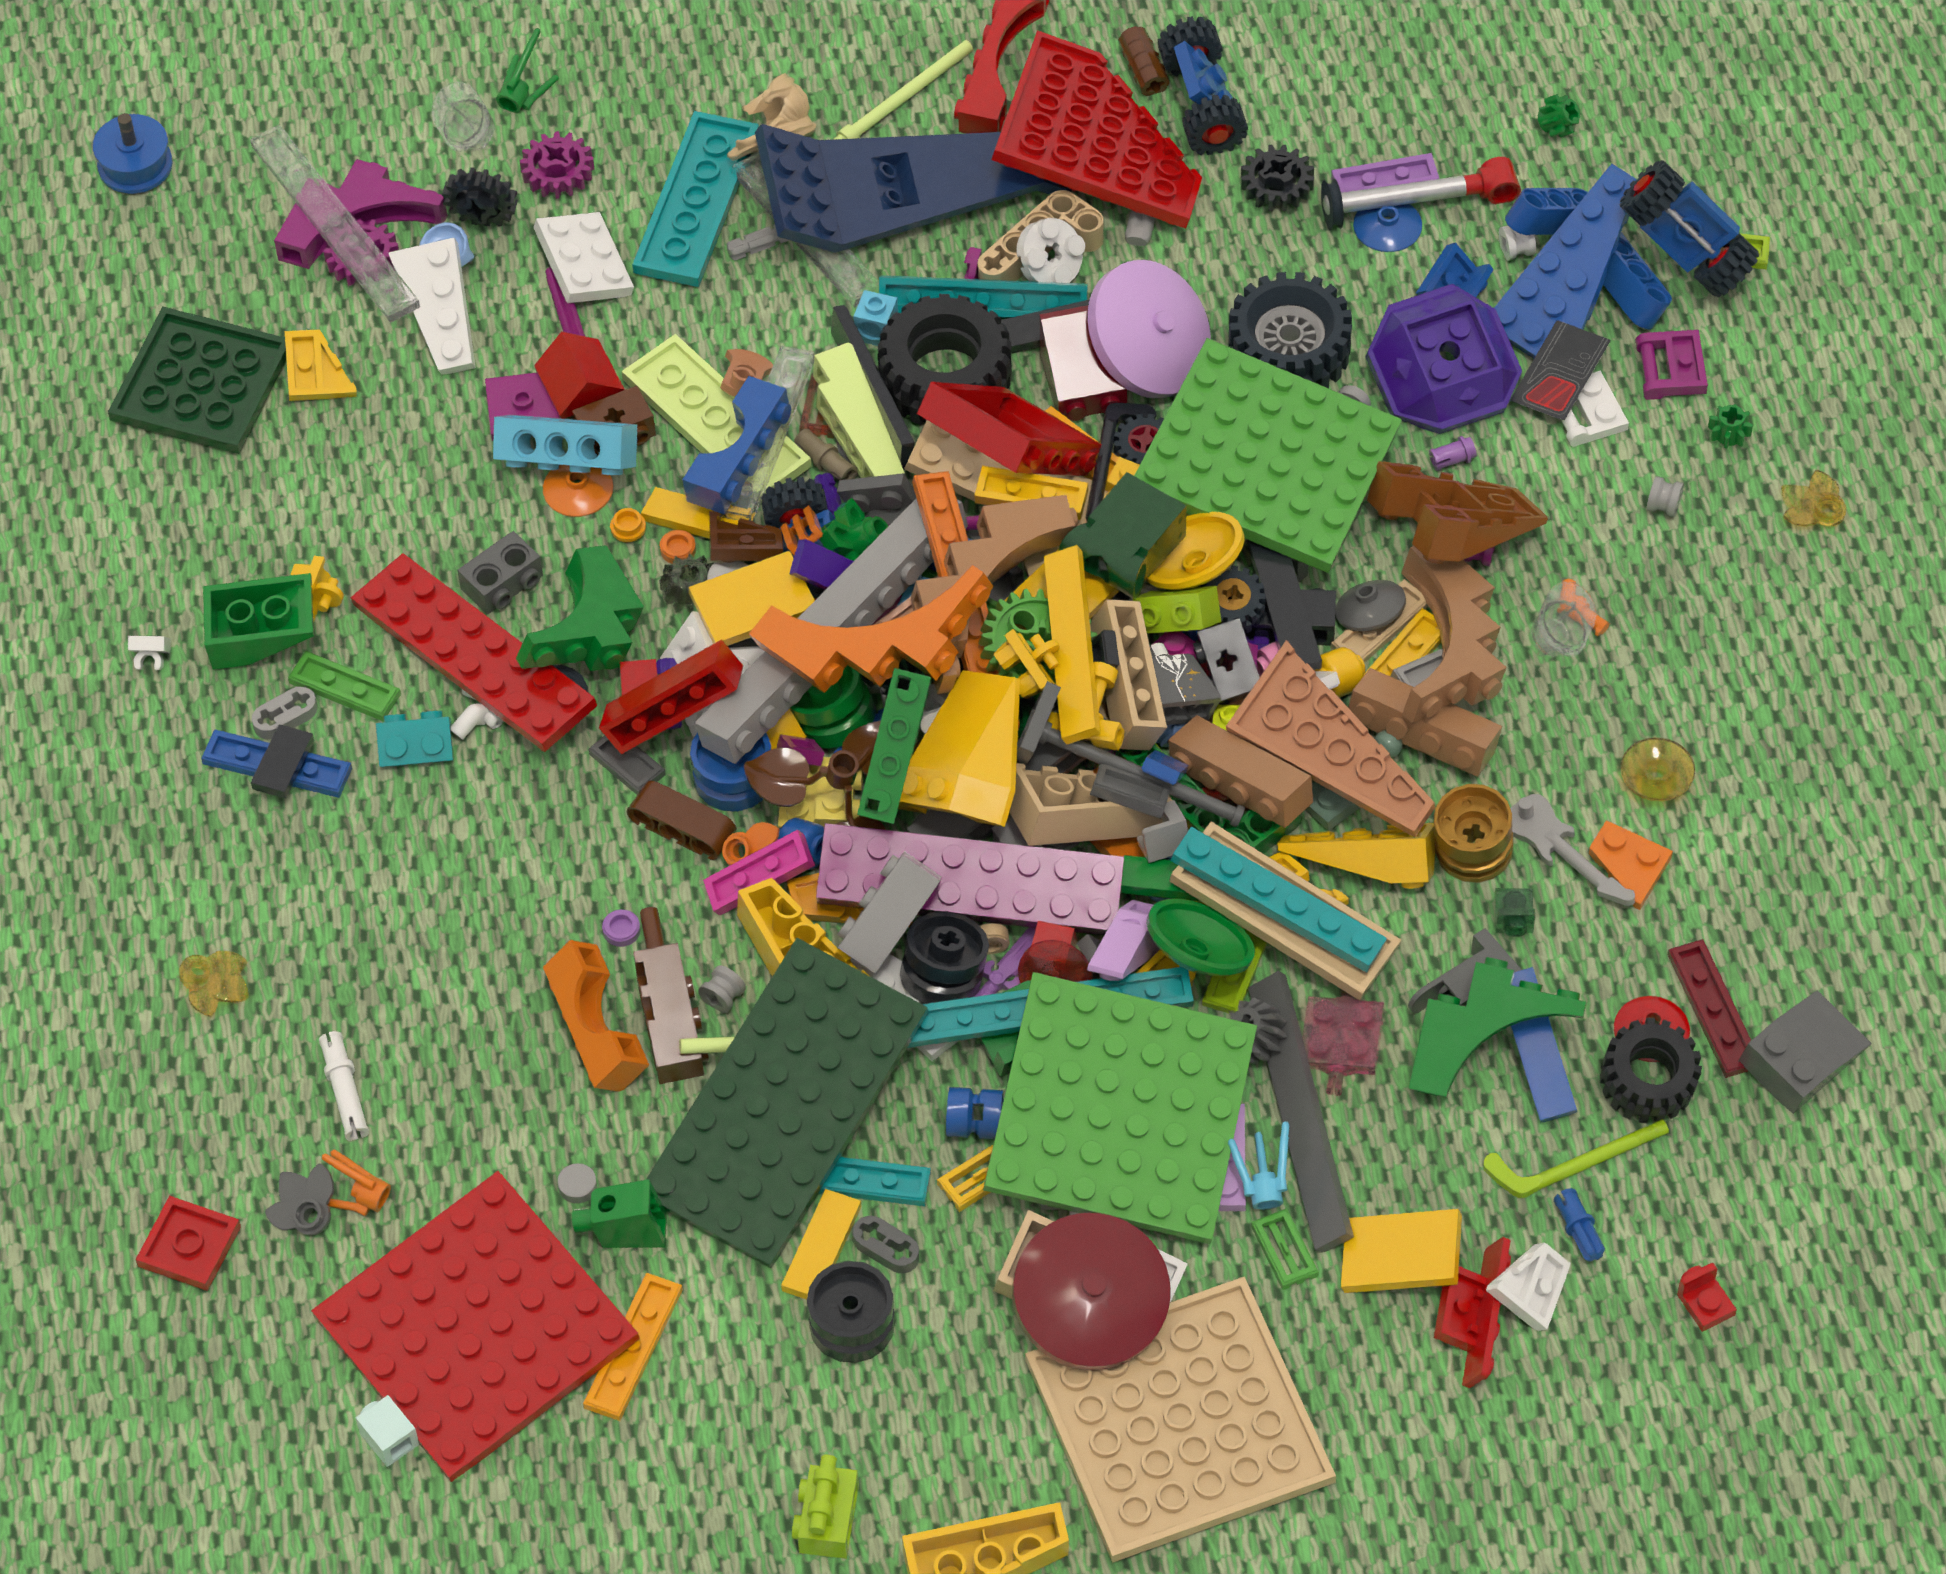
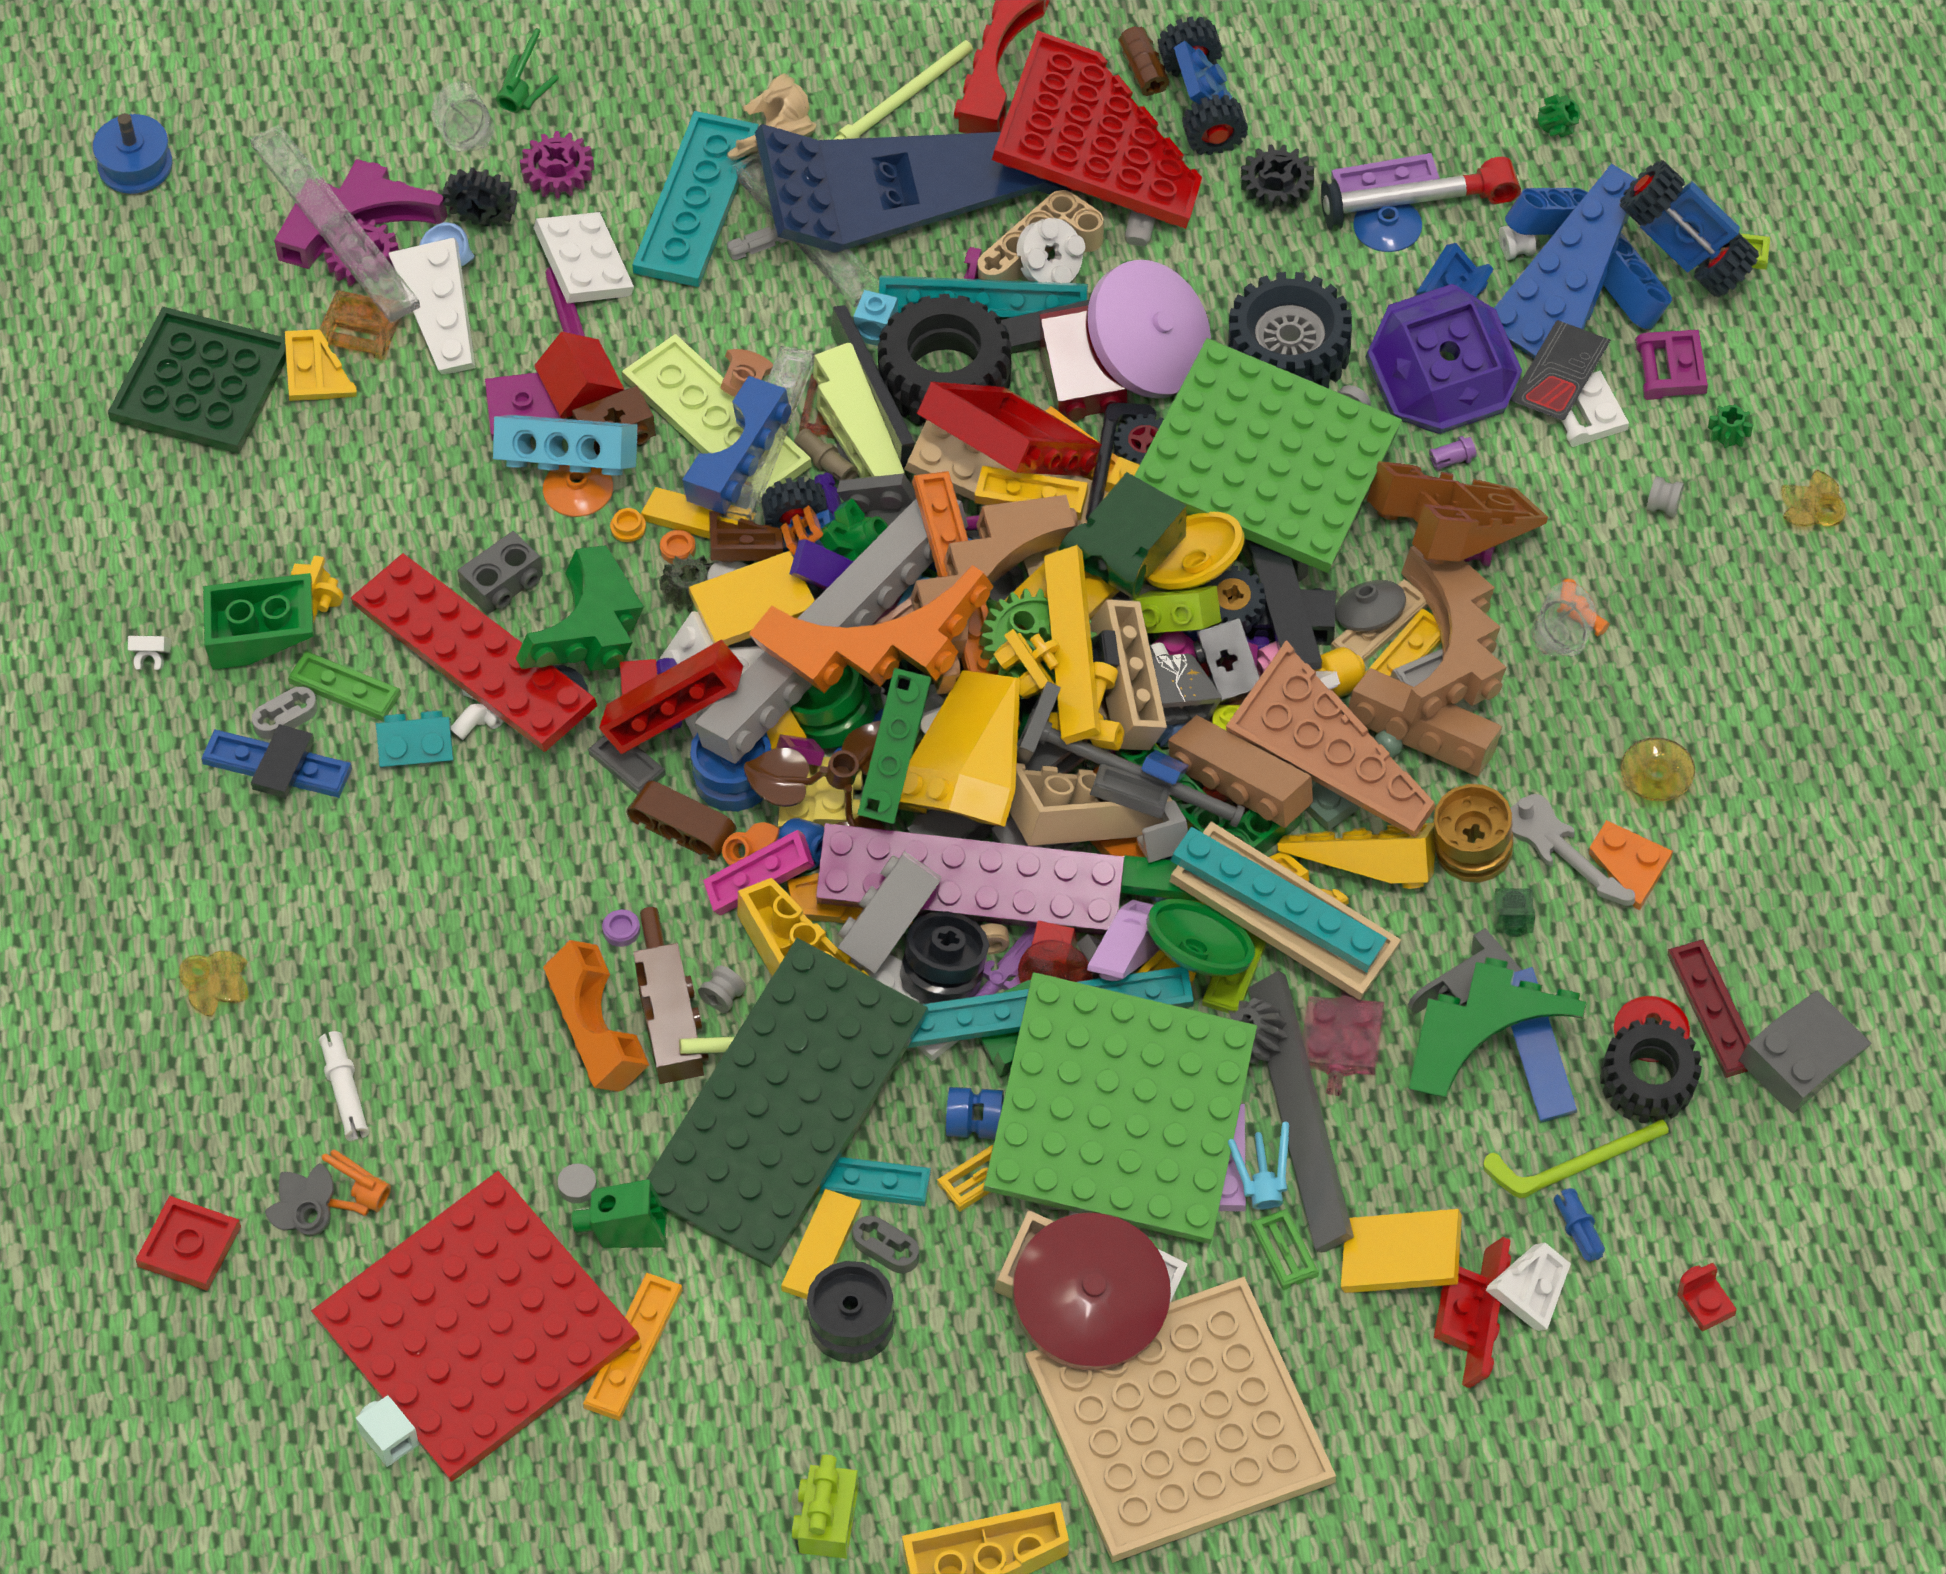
none -> clear orange plate [320,290,403,360]

